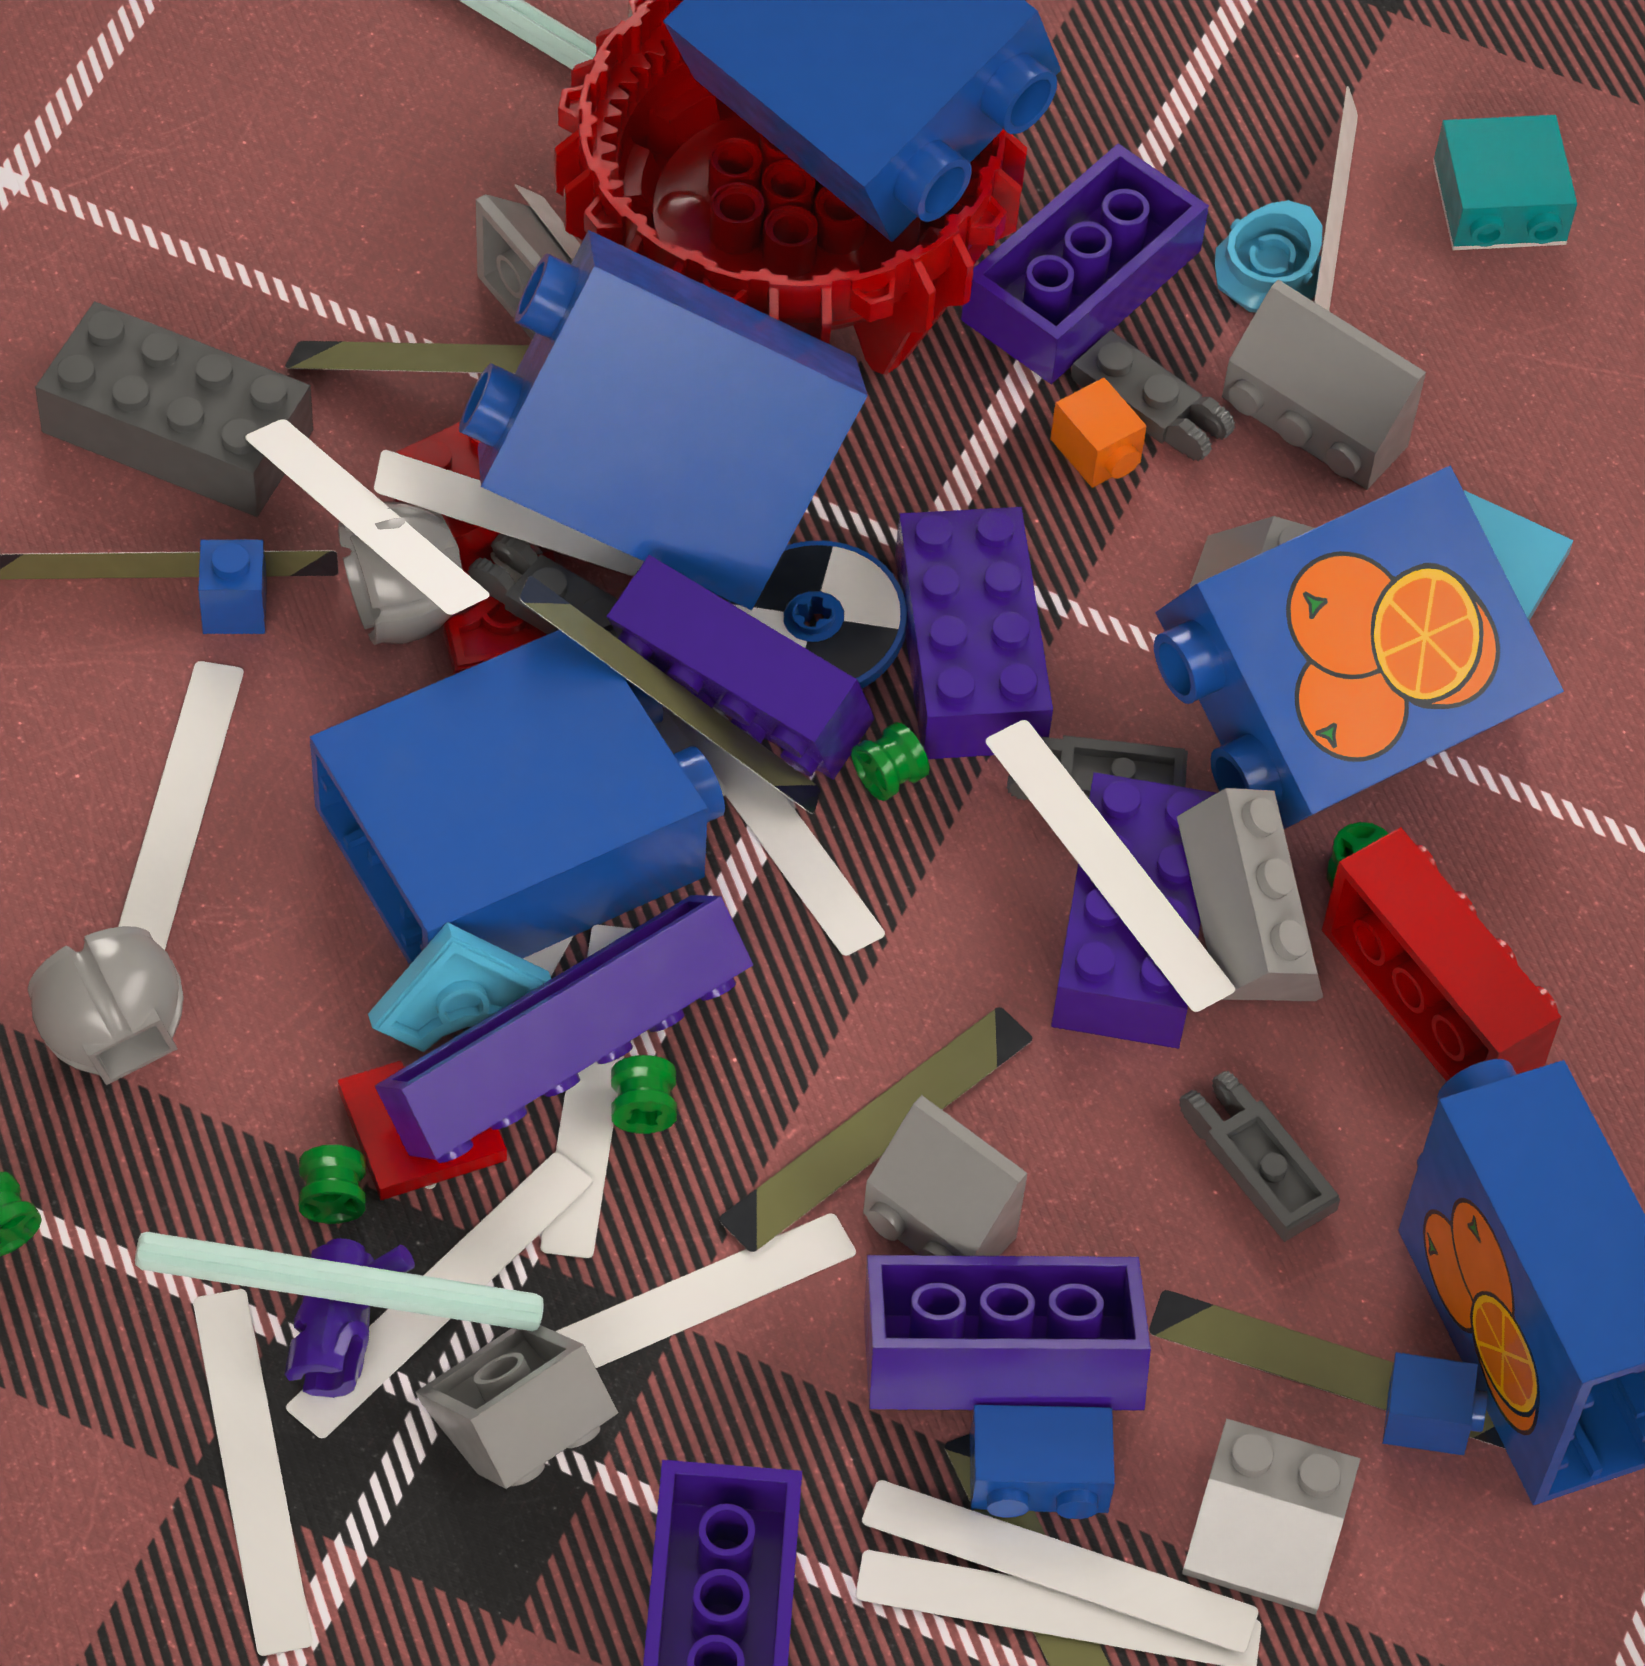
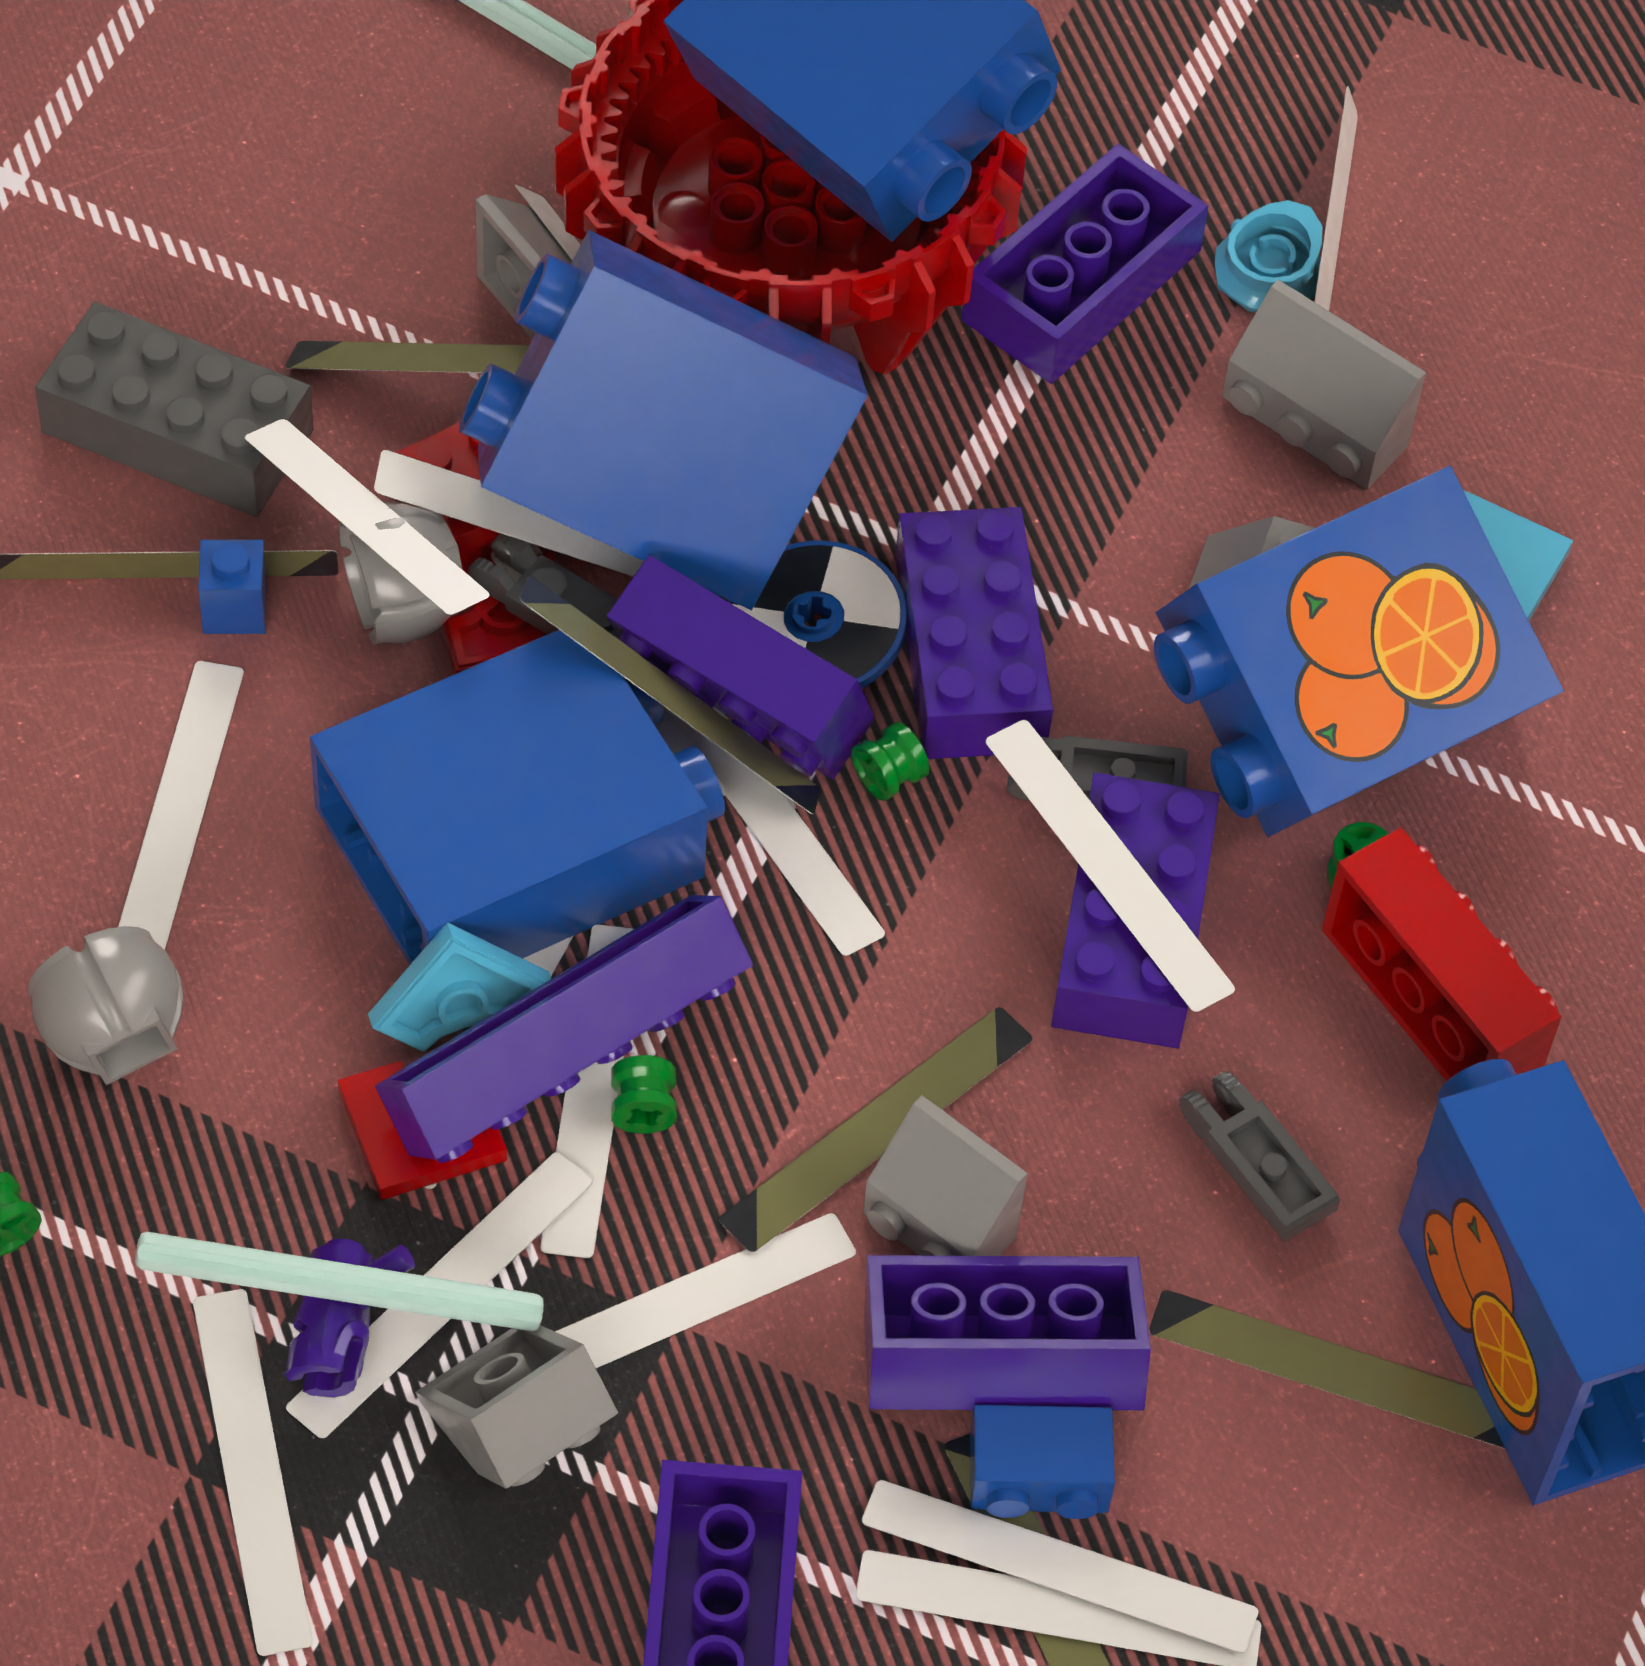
green wheel [298,1145,366,1224] -> none
orange brick [1050,377,1147,488] -> none
dark grey hinge [1071,330,1236,461] -> none
light grey slope [1177,788,1323,1001] -> none
slope [1182,1418,1361,1615] -> none
blue brick [1382,1352,1488,1456] -> none
teal piece [1433,115,1577,250] -> none

